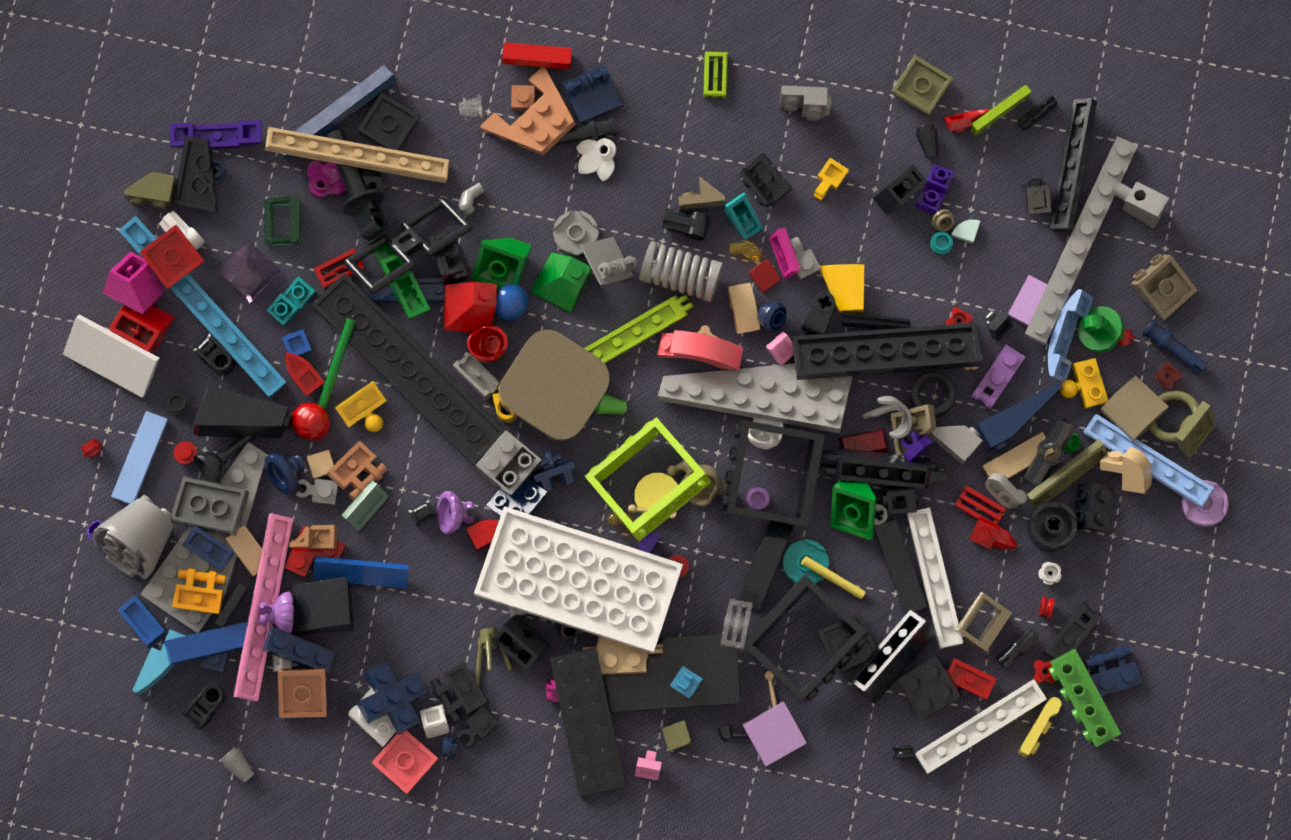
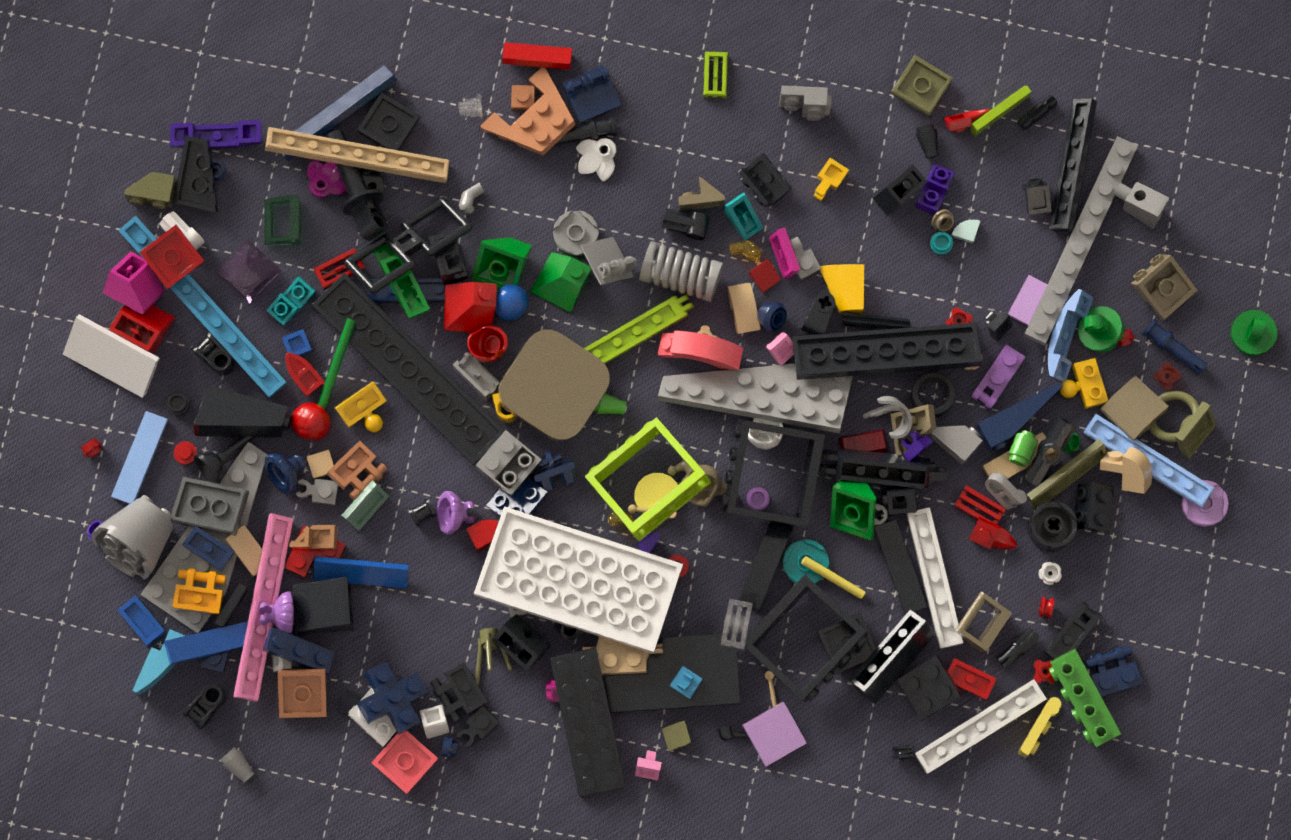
none -> bright green brick [1009,431,1038,467]
none -> green tile [1230,310,1277,356]

